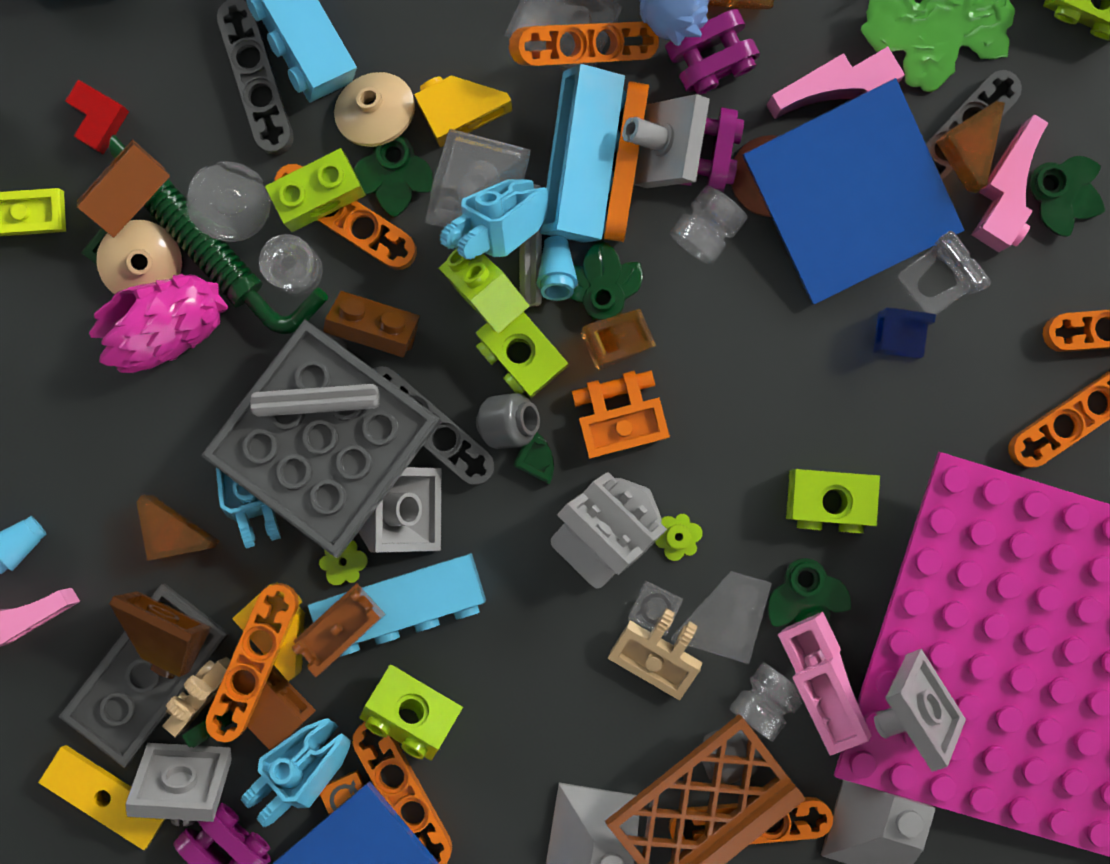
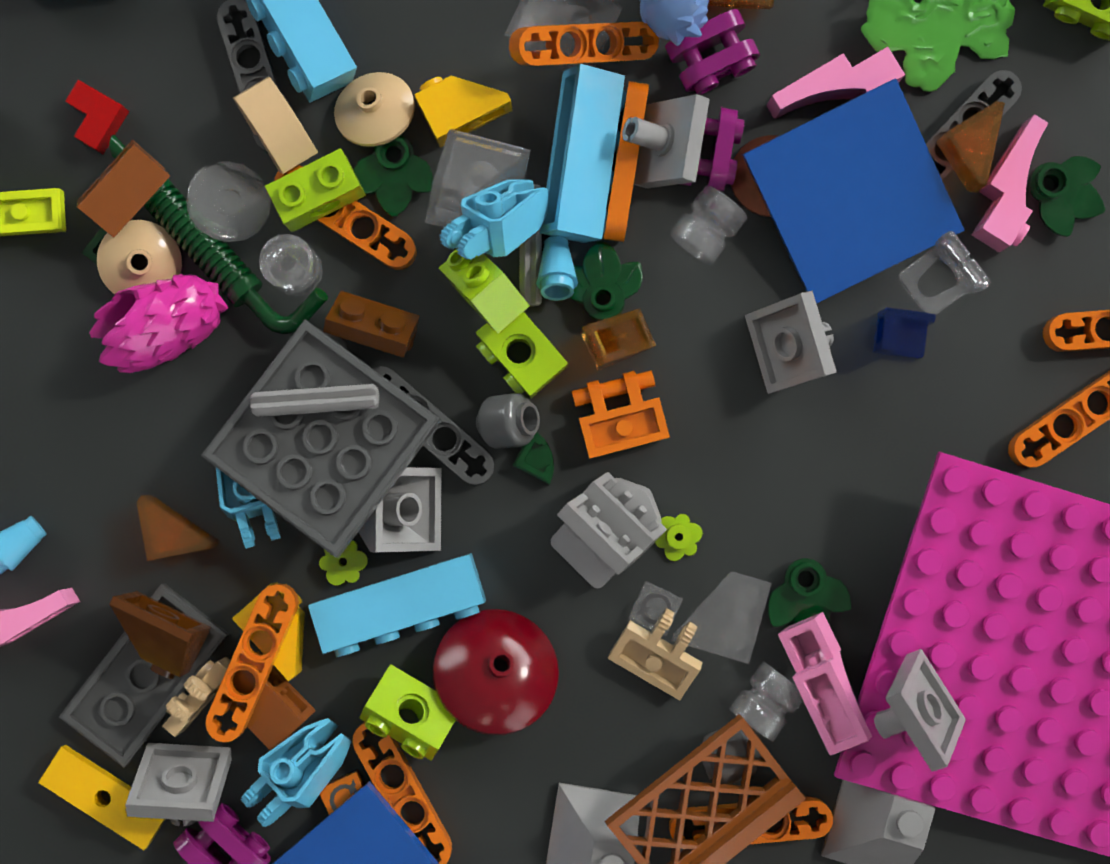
dark green tile [182,710,232,748] -> none
dark orange hinge [292,583,386,677] -> none
lime brick [786,469,880,534] -> none
none -> tan slope [233,77,318,174]
none -> dark red dish [433,609,559,735]
none -> light grey tile [745,291,837,394]

